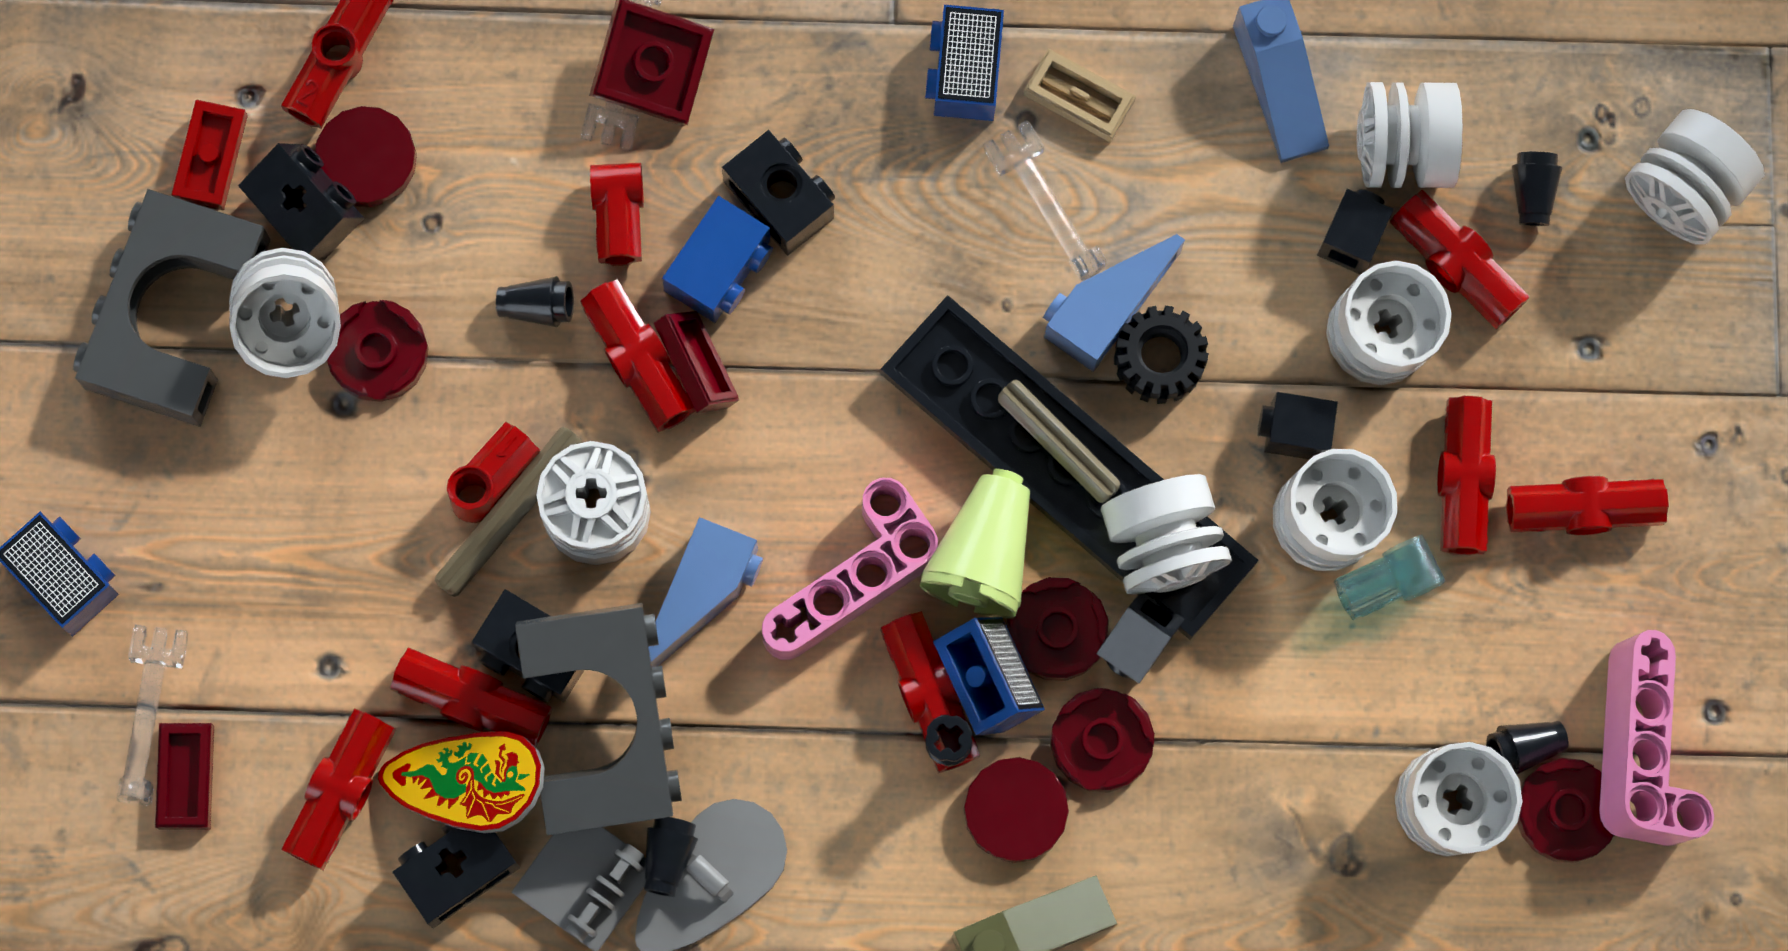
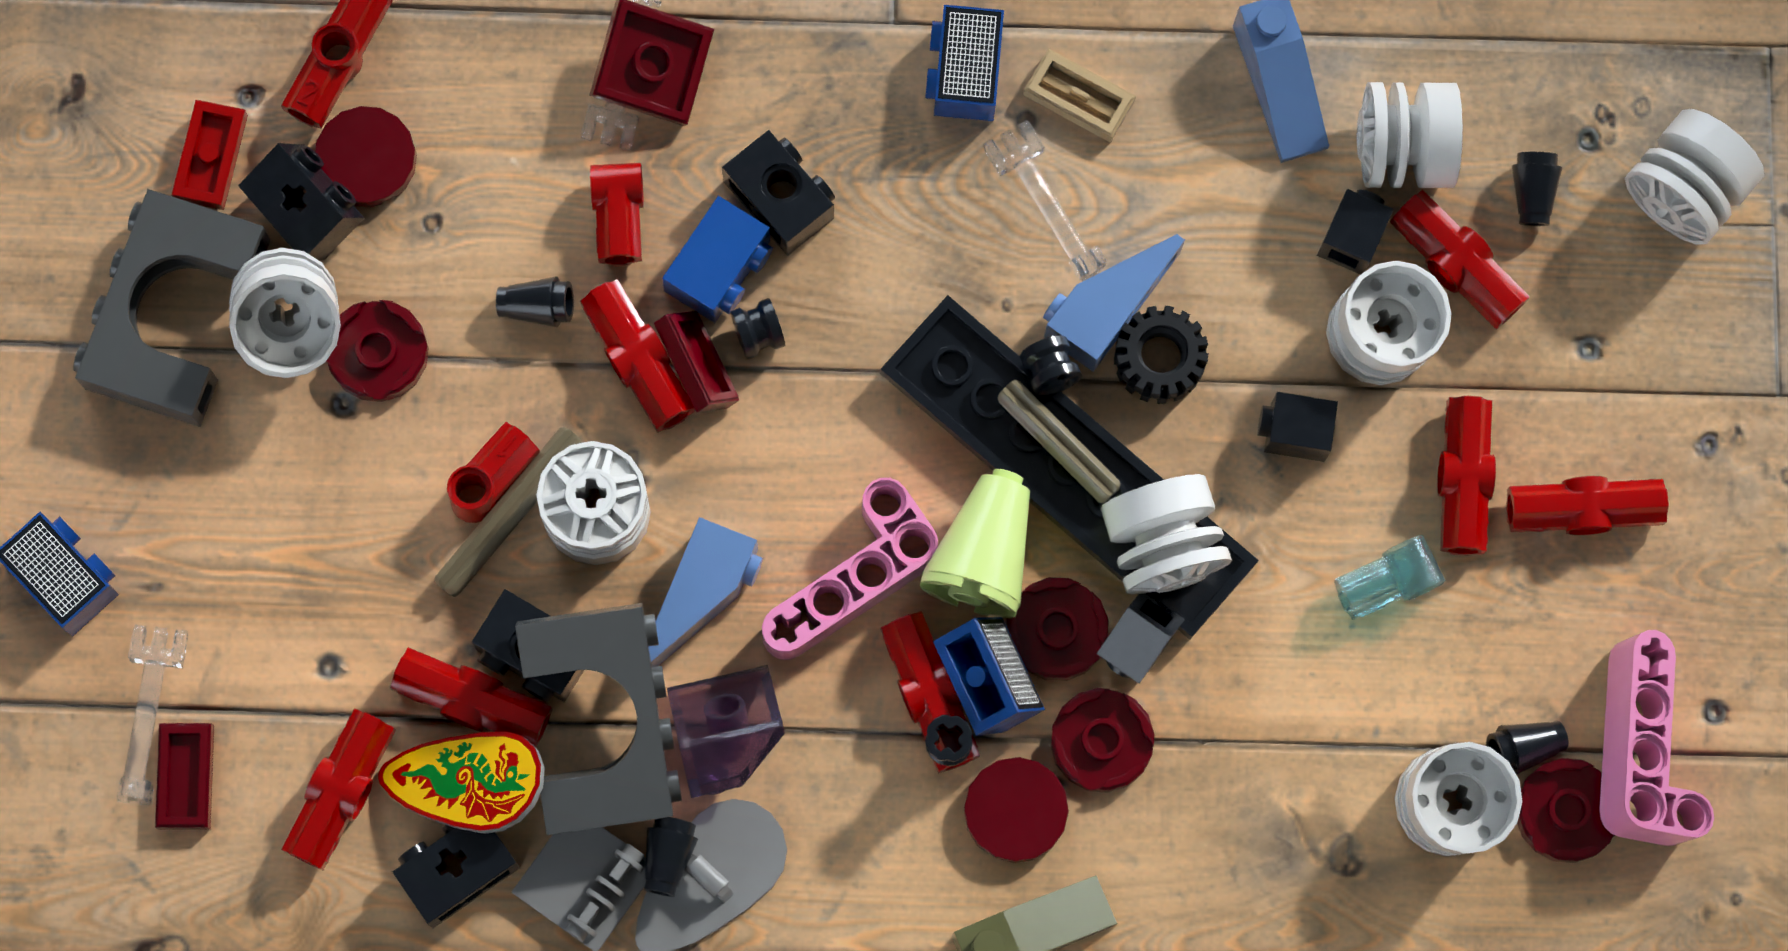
white wheel [1273,449,1397,571] -> none
none -> clear purple slope [667,665,785,798]
none -> black wheel [730,298,786,359]
none -> black wheel [1020,335,1082,396]

